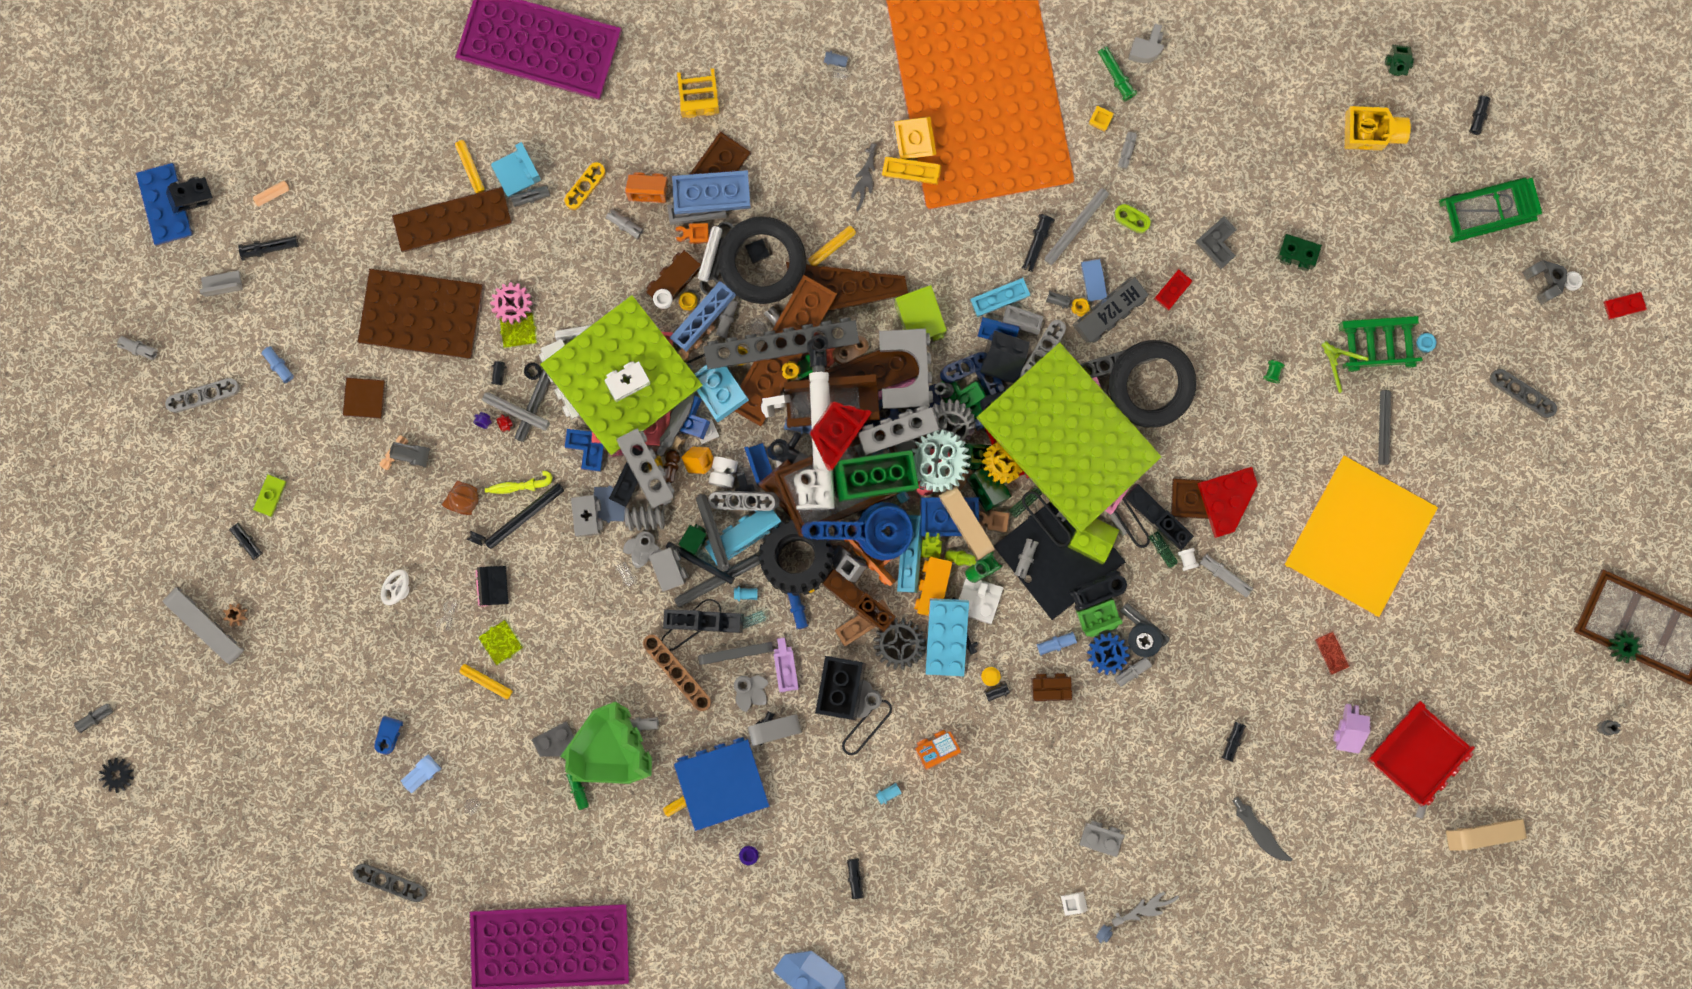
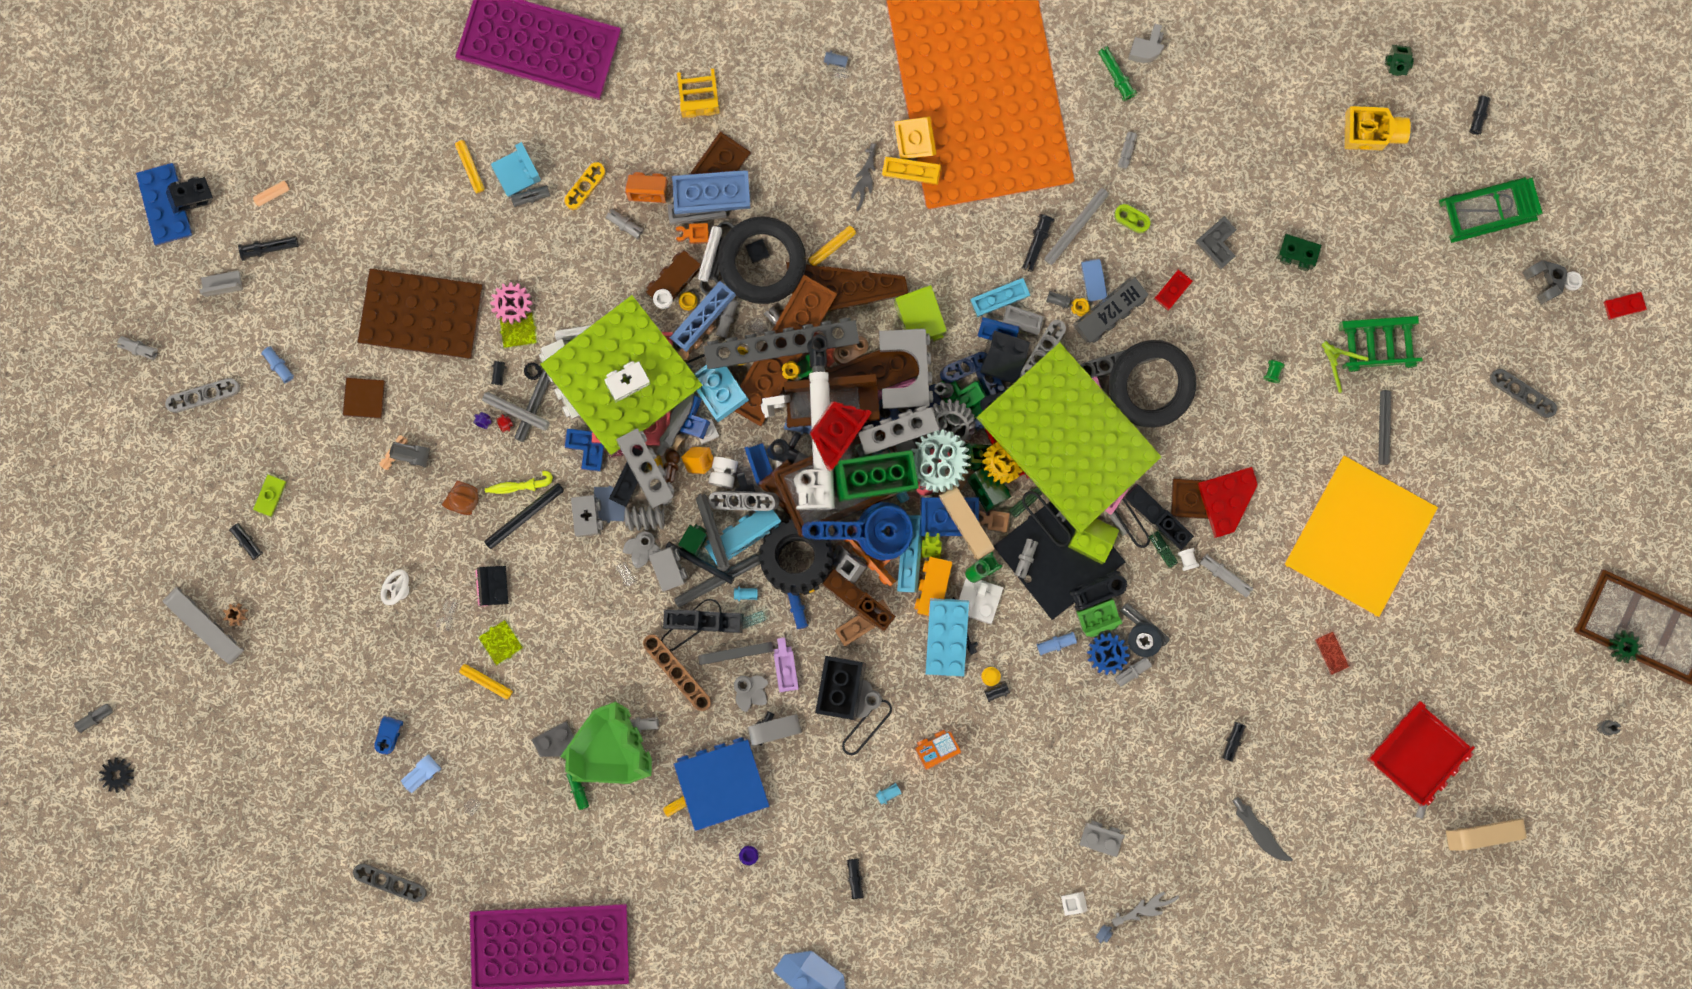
reddish brown plate [392,187,512,253] -> none
black bush [466,531,486,546] -> none
dark grey gear [873,618,925,670] -> none
lime axle [945,550,976,566] -> none
reddish brown brick [1031,673,1072,702] -> none
yellow plate [1088,106,1114,132] -> none
lavender brick [1333,704,1370,754] -> none
medium azure tile [1416,333,1436,353] -> none

